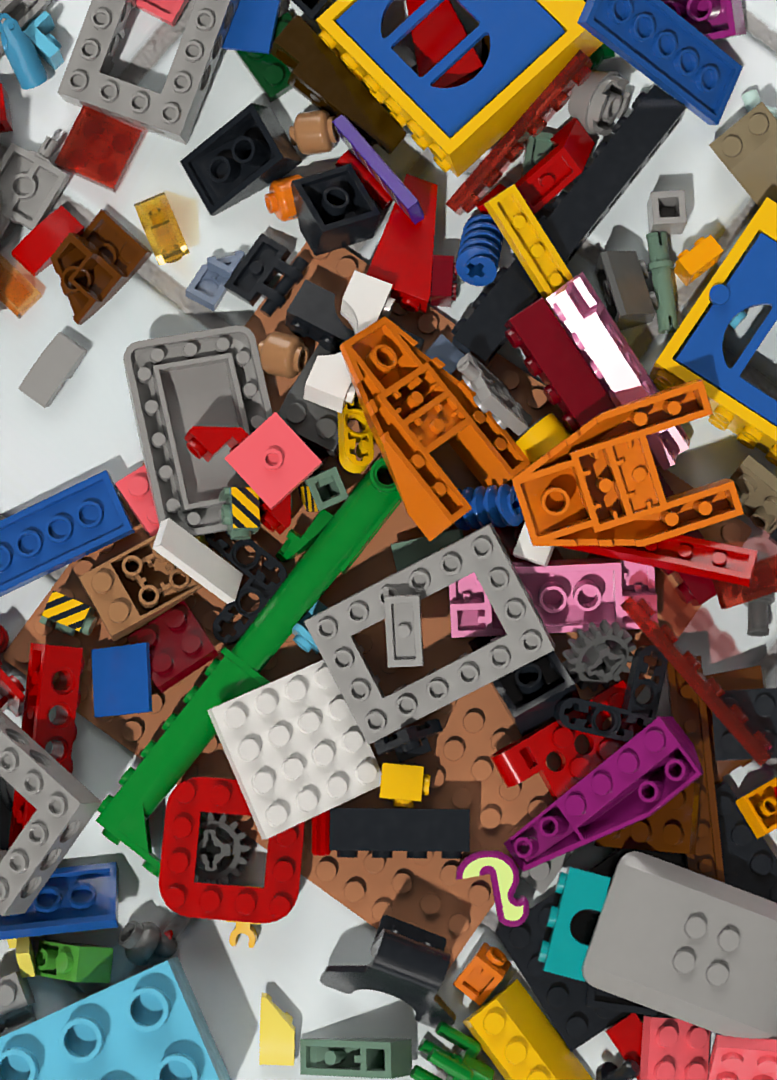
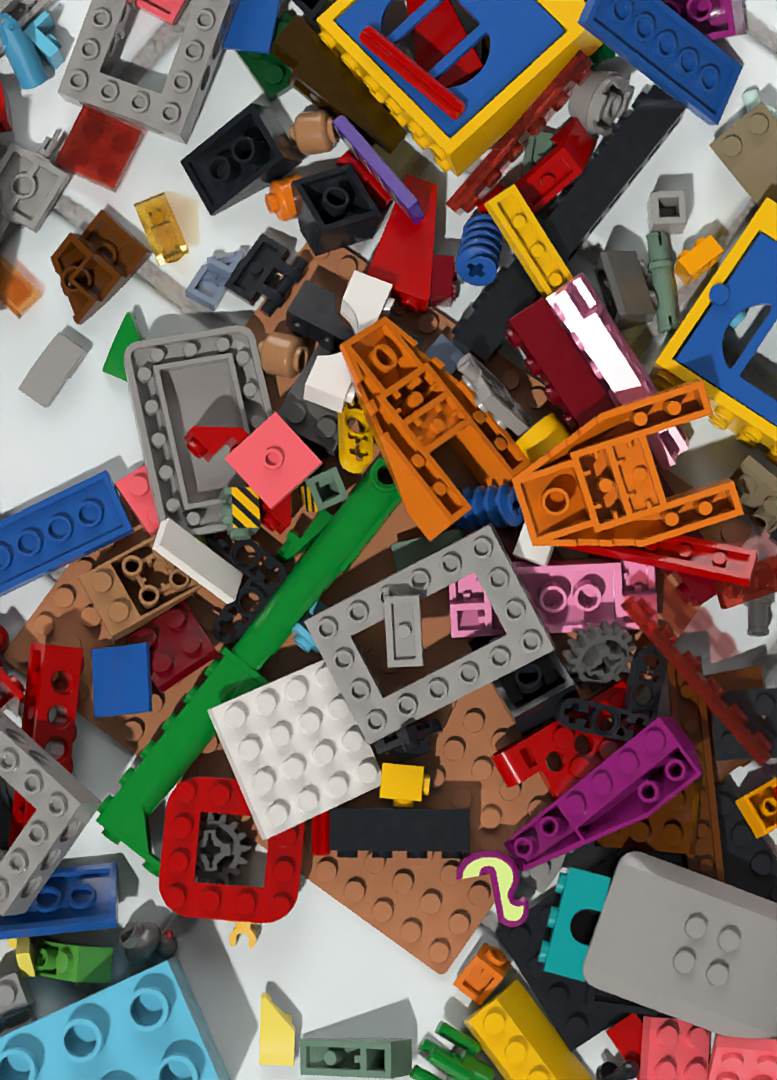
red slope [11,205,85,277] -> none
brick [39,591,97,637] -> none
black piece [320,915,456,1029] -> none
none -> green slope [102,311,146,382]
none -> red axle [359,26,466,120]

